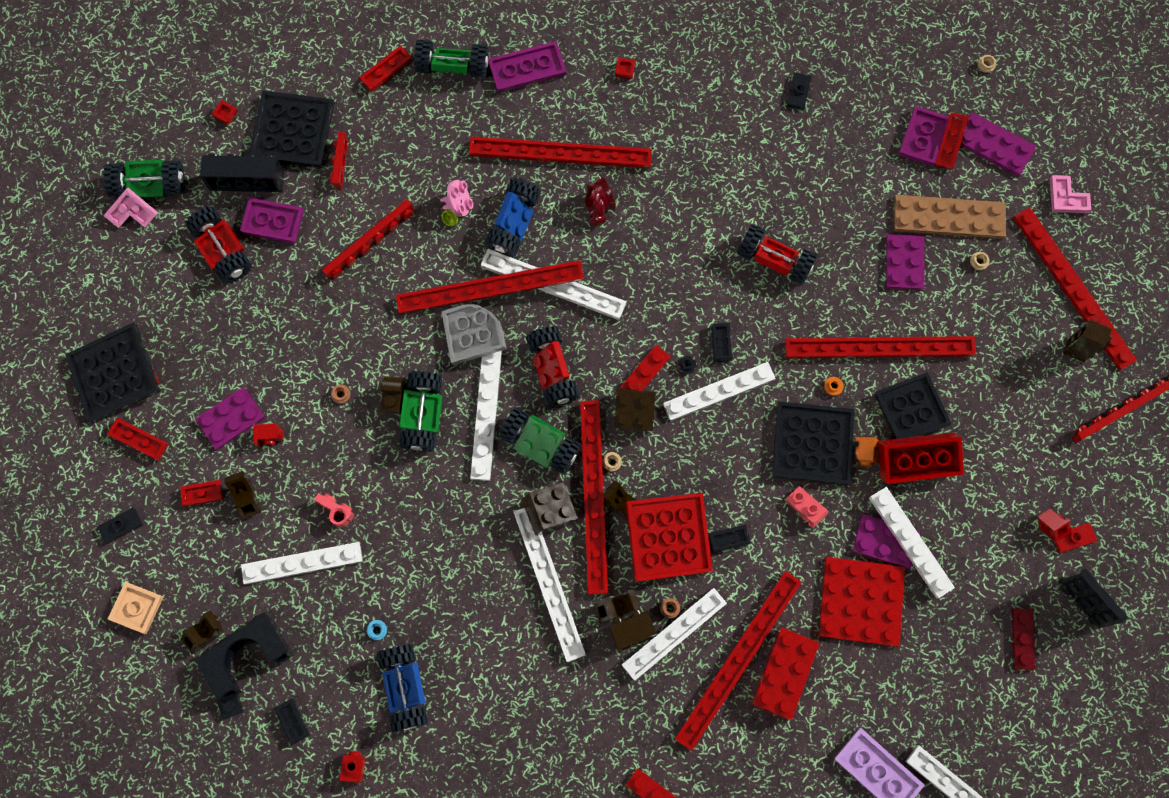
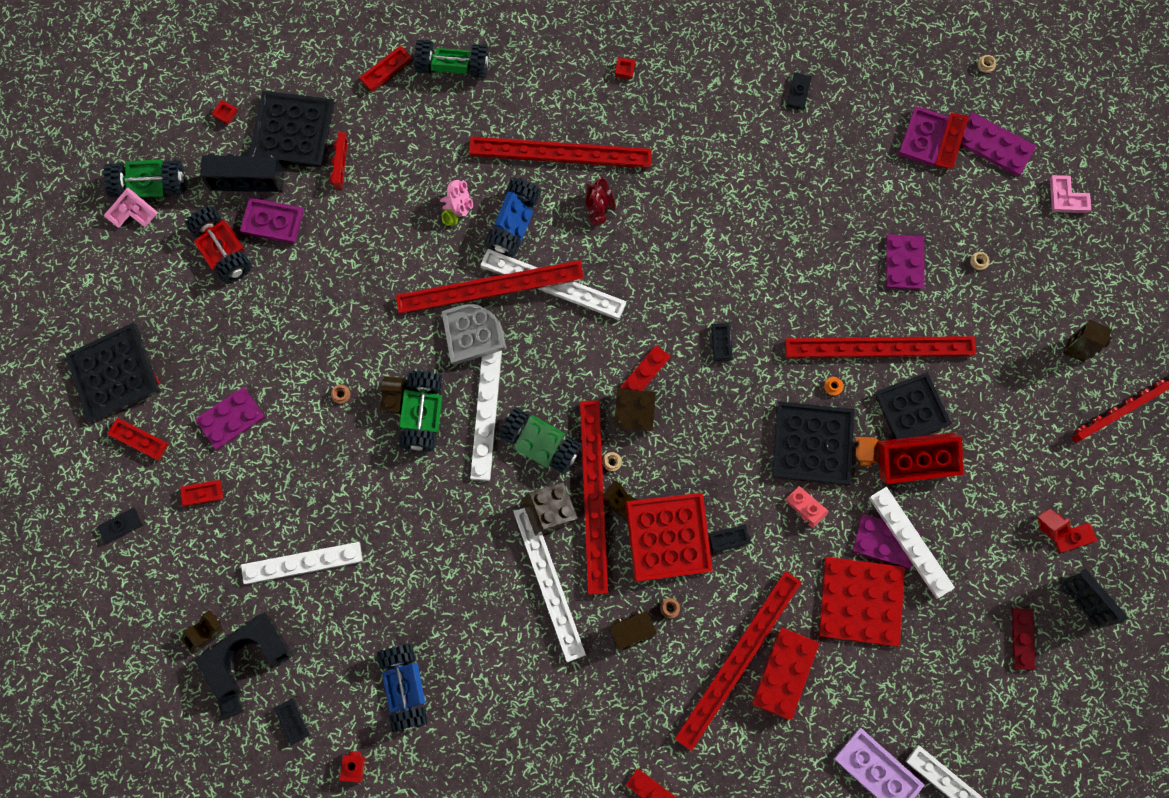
light nougat plate [108,582,163,634] -> none
dark brown brick [224,471,261,520] -> none
red brick [253,423,284,448] -> none
coral plate [314,493,355,528] -> none
red plate [322,199,414,281] -> none
medium azure plate [367,620,387,640] -> none
magenta plate [488,41,567,93] -> none
plate [525,326,580,408] -> none
dark brown brick [594,589,641,624] -> none
white plate [622,588,727,681] -> none
white plate [663,362,776,422] -> none
black plate [678,356,697,374] -> none
plate [737,224,818,285] -> none
medium nougat plate [894,195,1006,239] -> none
red plate [1013,208,1137,371] -> none

